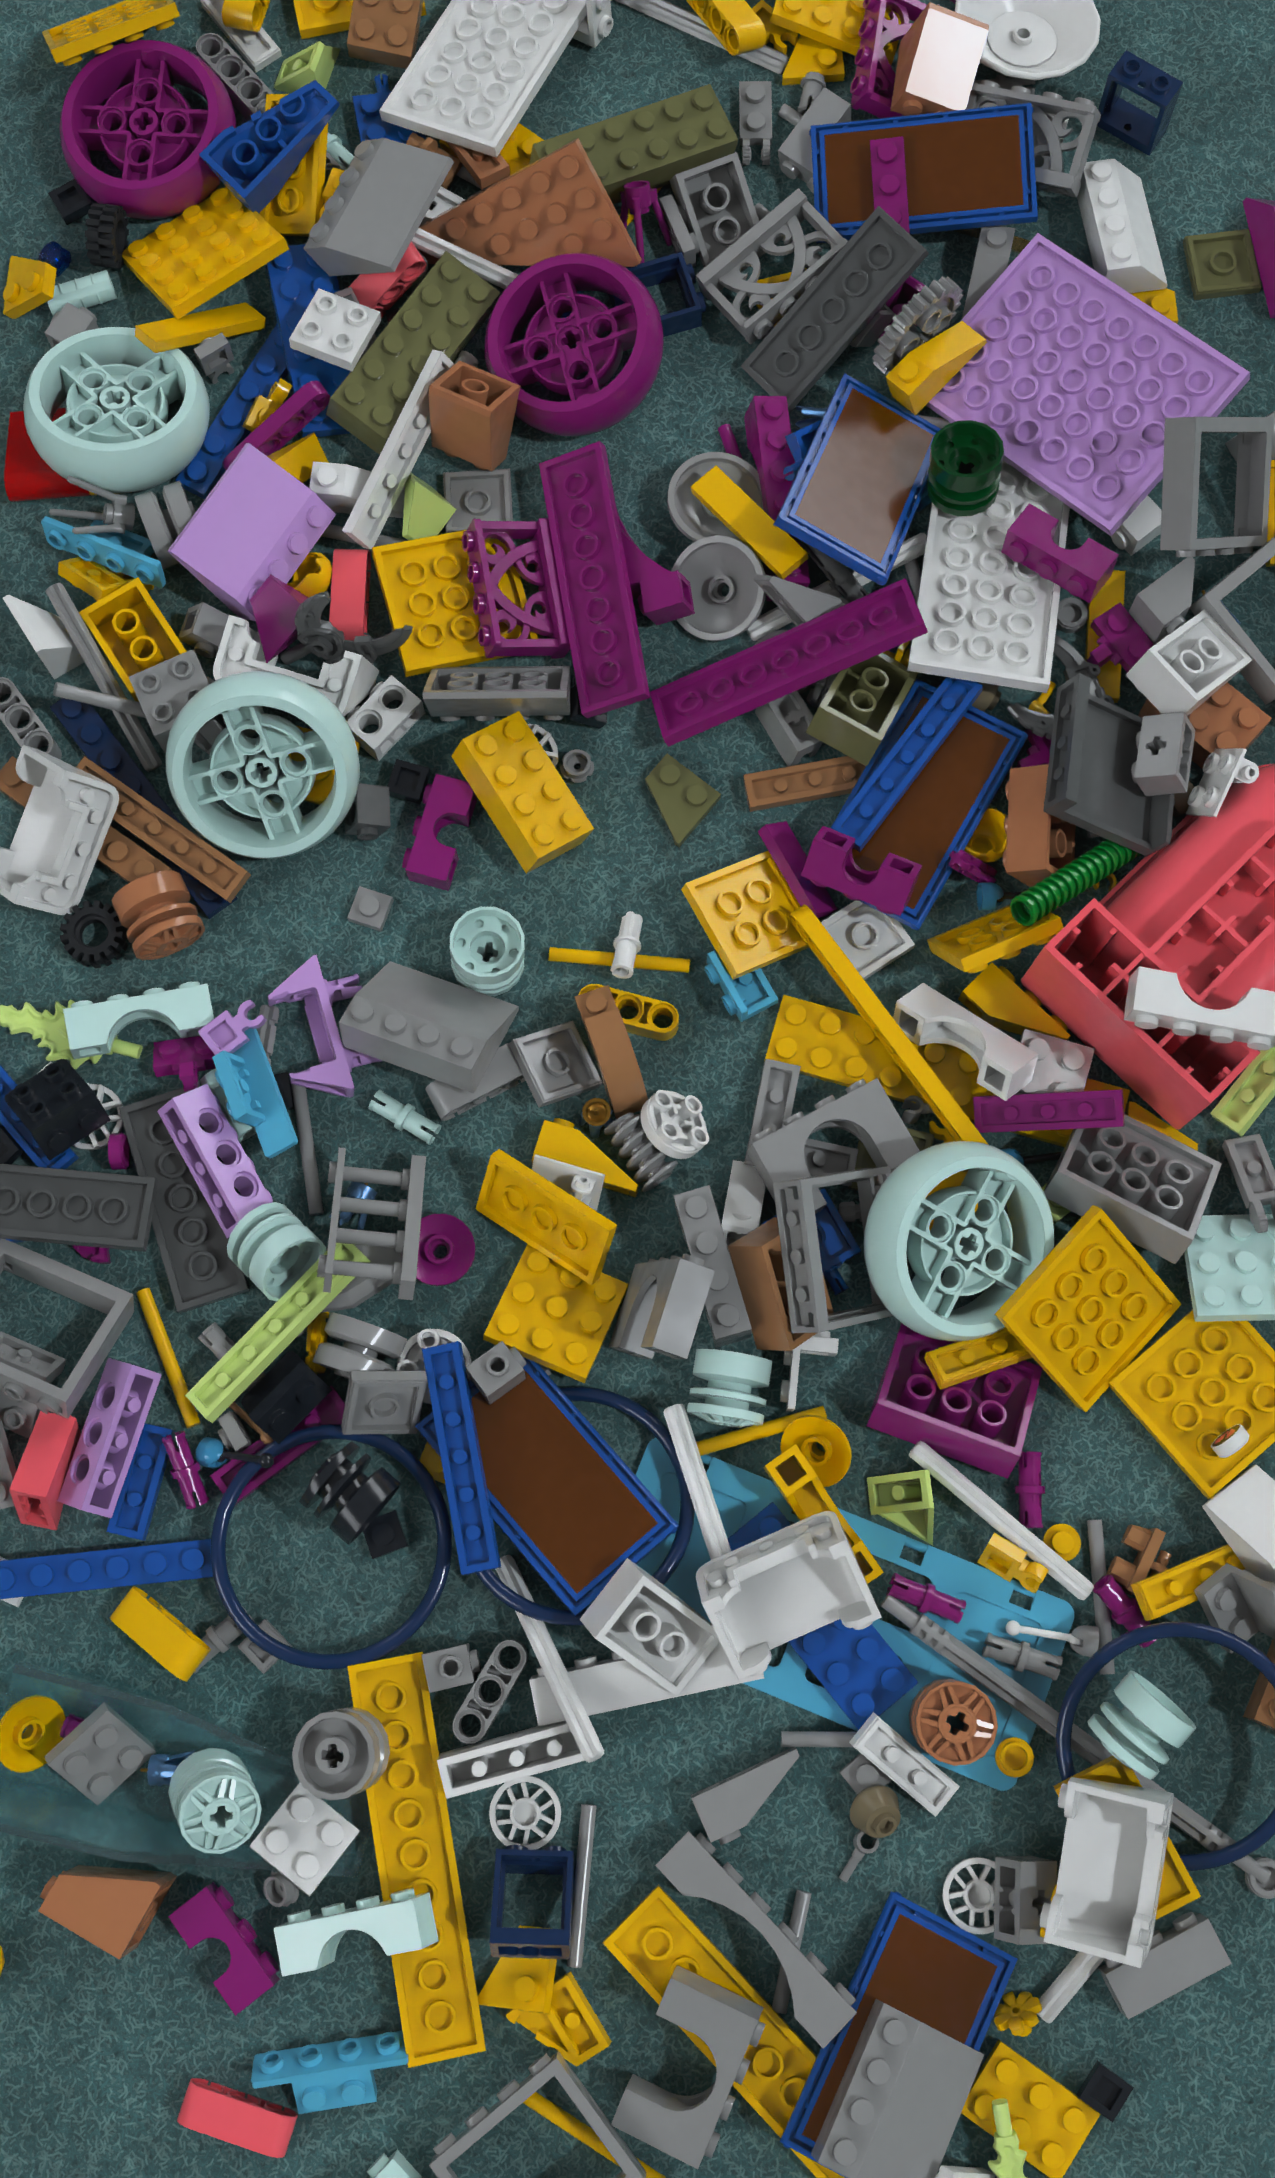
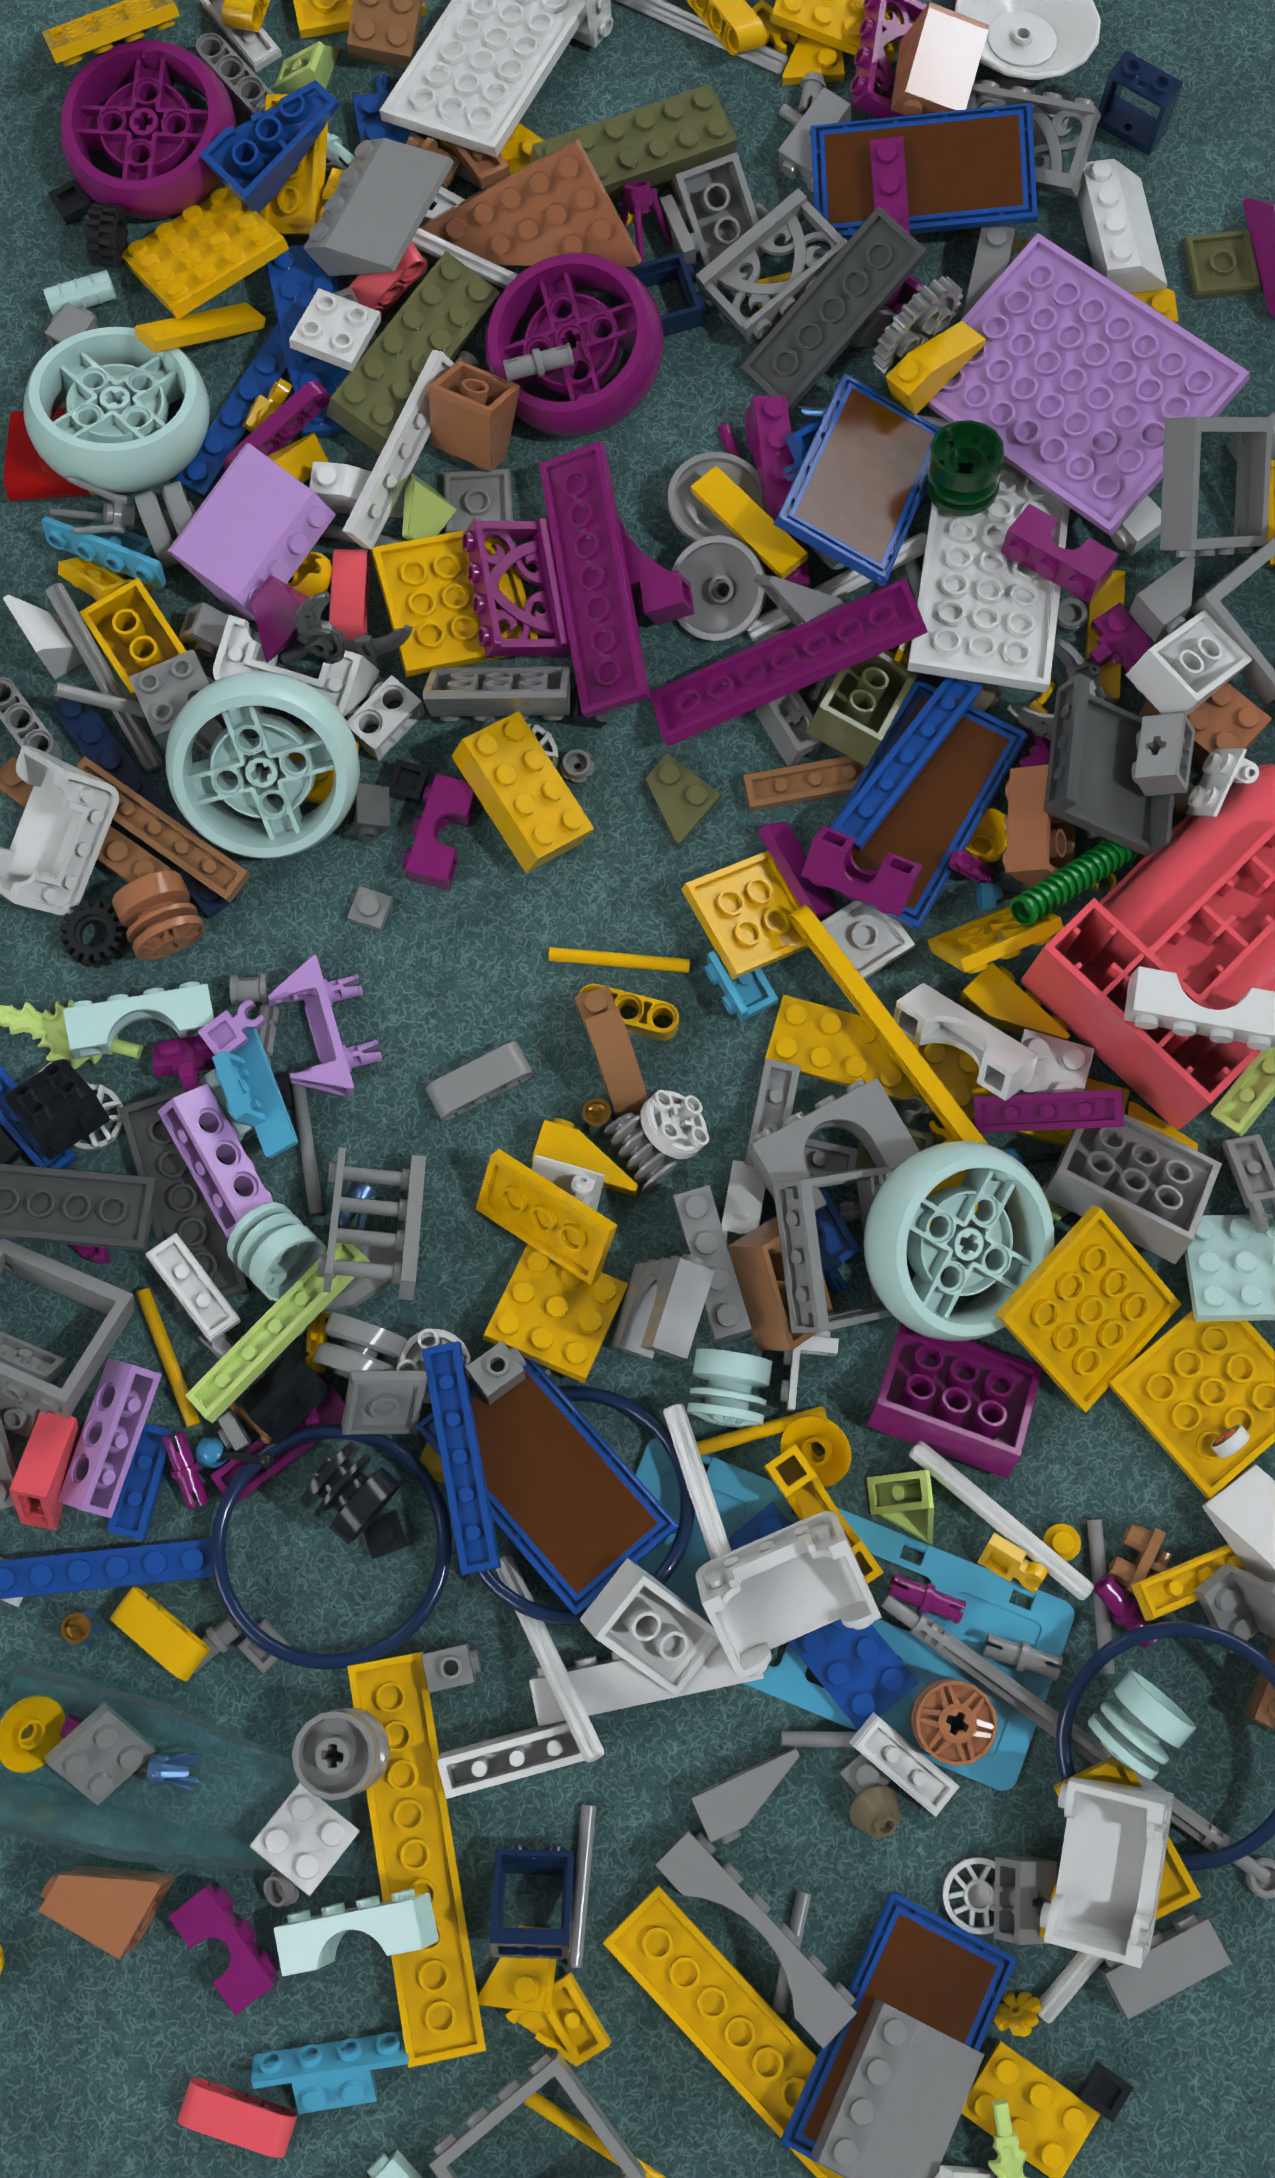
yellow wing [3,256,57,319] -> none
clear blue bush [38,241,71,277] -> none
magenta tile [108,1133,130,1170] -> none
light aqua wheel [168,1748,262,1854] -> none
light grey plate [193,332,234,384] -> none
light grey slope [339,961,519,1093] -> none
light aqua pin [368,1089,441,1145] -> none
magenta dish [416,1214,476,1286] -> none
light aqua wheel [450,907,525,996] -> none
light grey beam [452,1639,528,1744] -> none
white wheel [489,1776,561,1850] -> none
light grey tile [509,1020,603,1108] -> none
white axle [610,911,643,979] -> none
light grey arch [611,1965,766,2169] -> none
light grey hinge [739,81,772,165] -> none
dark grey pin [794,537,868,603] -> none
light grey hand [839,1831,879,1883] -> none
yellow tile [924,1327,1033,1390] -> none
yellow plate [995,1737,1034,1777] -> none
hinge [1005,1620,1099,1657] -> none
magenta pin [1015,1451,1045,1528] -> none
none -> pearl gold piece [61,1608,106,1647]
none -> white tile [145,1233,241,1343]
none -> light grey bush [230,973,270,1007]
none -> light grey pin [503,343,575,382]

